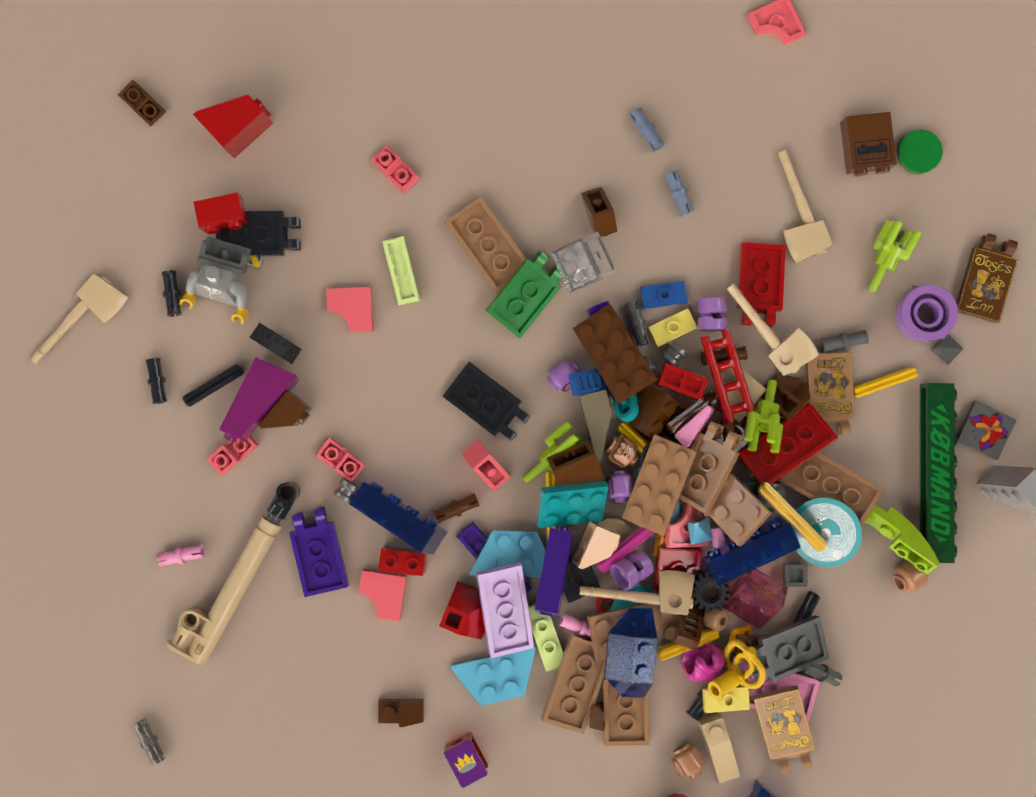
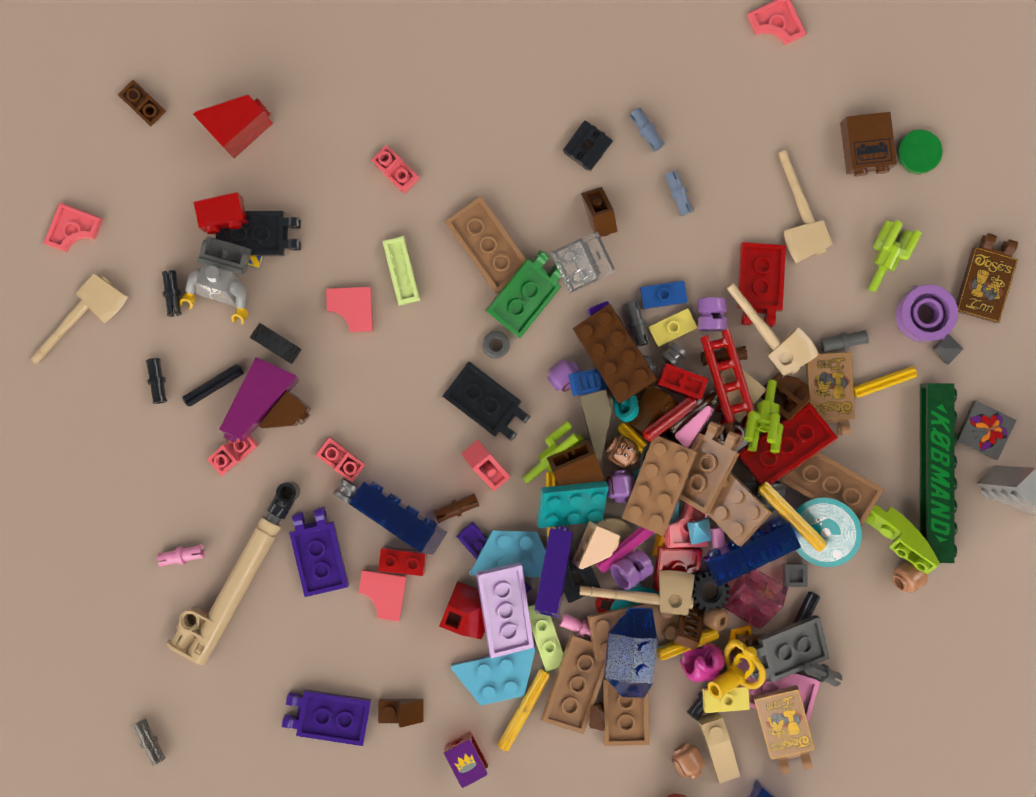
none -> coral tile [44,202,103,252]
none -> dark purple tile [282,689,371,746]
none -> dark grey piece [482,331,510,359]
none -> yellow axle [498,669,550,751]
none -> black piece [563,120,613,172]
none -> red axle [642,396,697,442]

